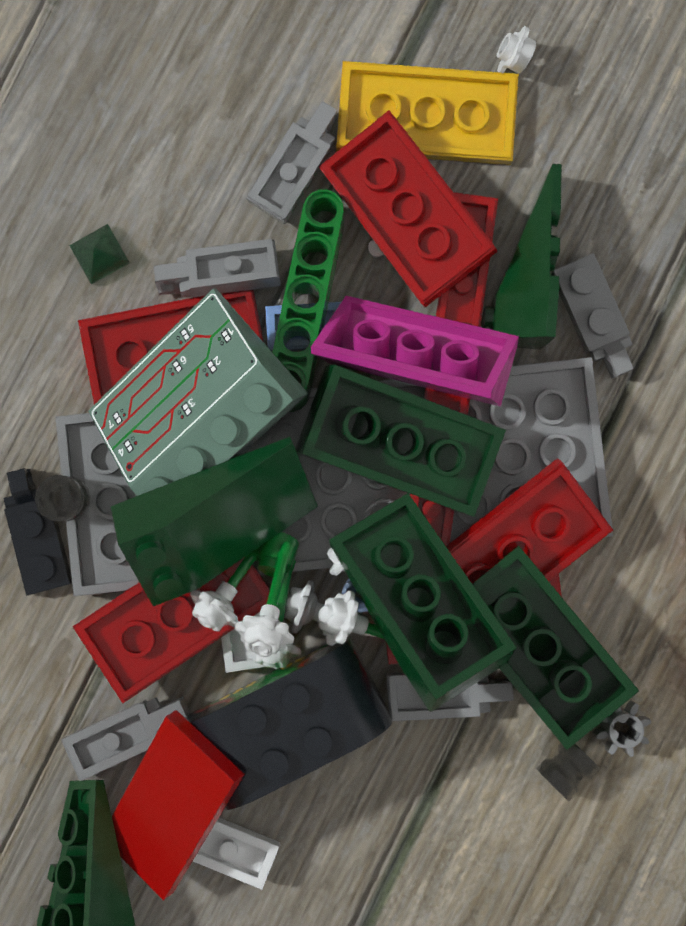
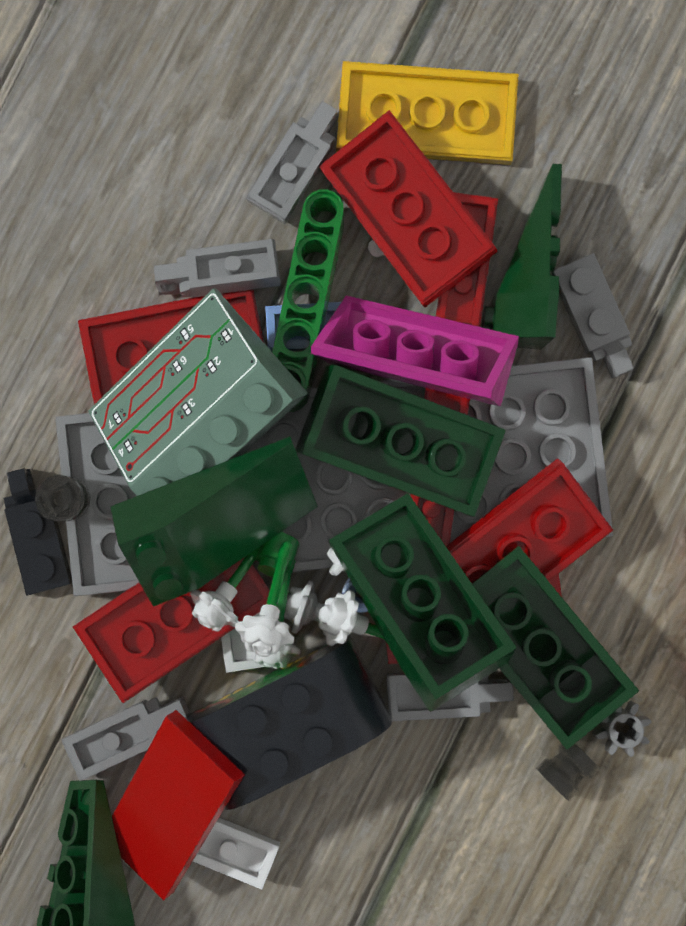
clear green slope [69,224,130,284] -> none
white plate [497,26,536,74] -> none

